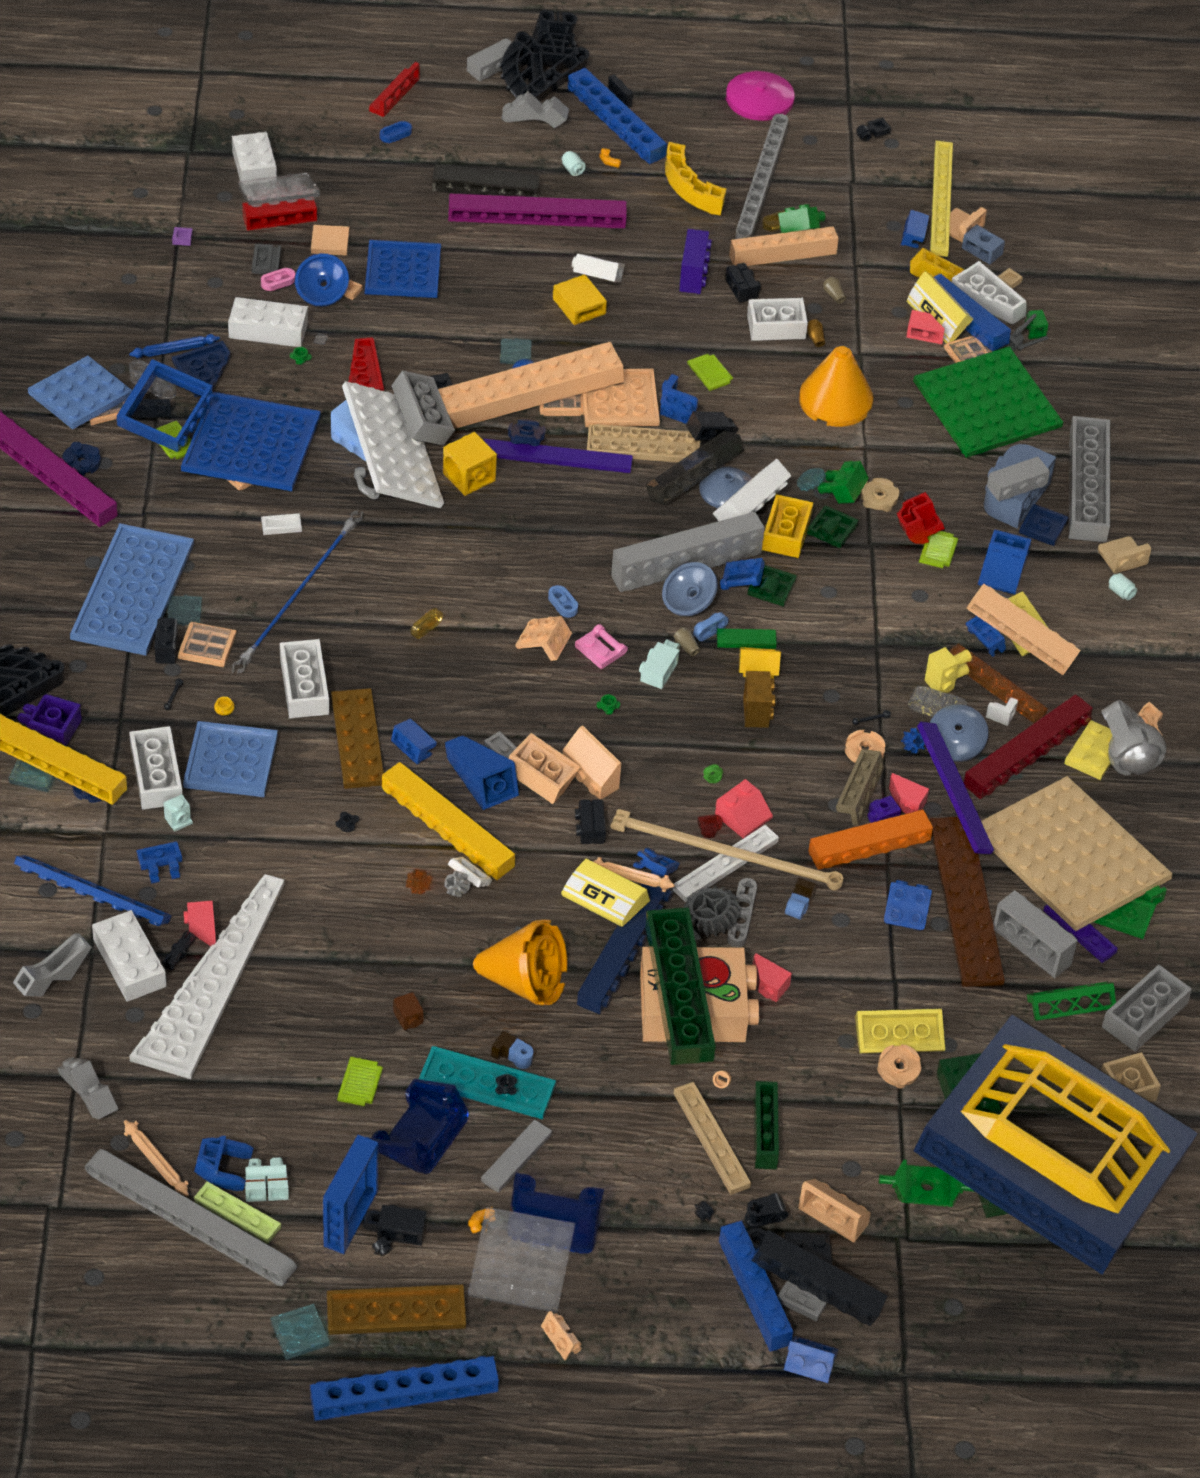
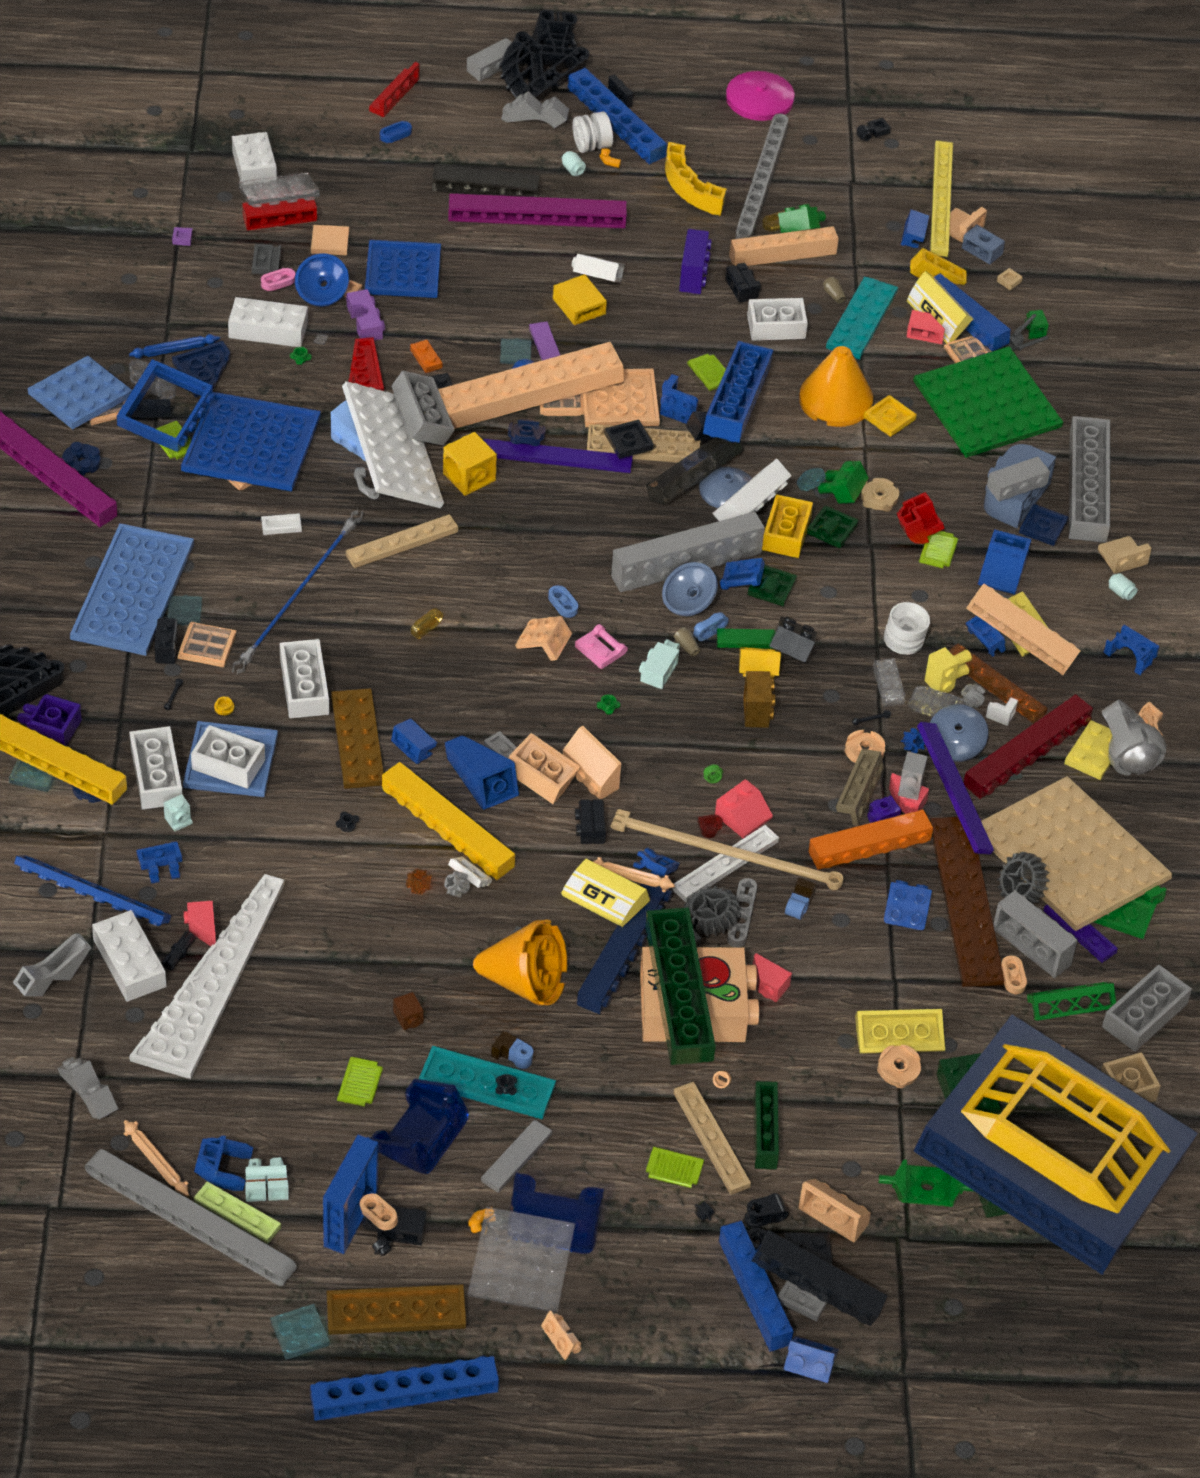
pearl gold cone [807,319,825,347] -> none
white wedge [952,261,1027,325] -> none
none -> white brick [191,725,265,789]
none -> tan plate [346,514,458,568]
none -> medium lavender arch [347,289,385,341]
none -> light nougat plate [360,1194,398,1230]
none -> orange plate [410,339,442,373]
none -> medium lavender tile [529,321,560,360]
none -> white wheel [573,111,613,153]
none -> black plate [604,419,654,459]
none -> lime window [646,1147,704,1188]
none -> blue brick [703,341,774,443]
none -> black brick [769,616,817,662]
none -> teal plate [826,276,898,360]
none -> yellow plate [864,395,917,437]
none -> clear beam [873,658,905,707]
none -> white wheel [884,602,930,655]
none -> light grey brick [898,752,927,800]
none -> light grey gear [961,683,985,708]
none -> dark grey gear [997,852,1050,905]
none -> light nougat plate [1001,955,1027,994]
none -> blue piece [1104,624,1159,676]

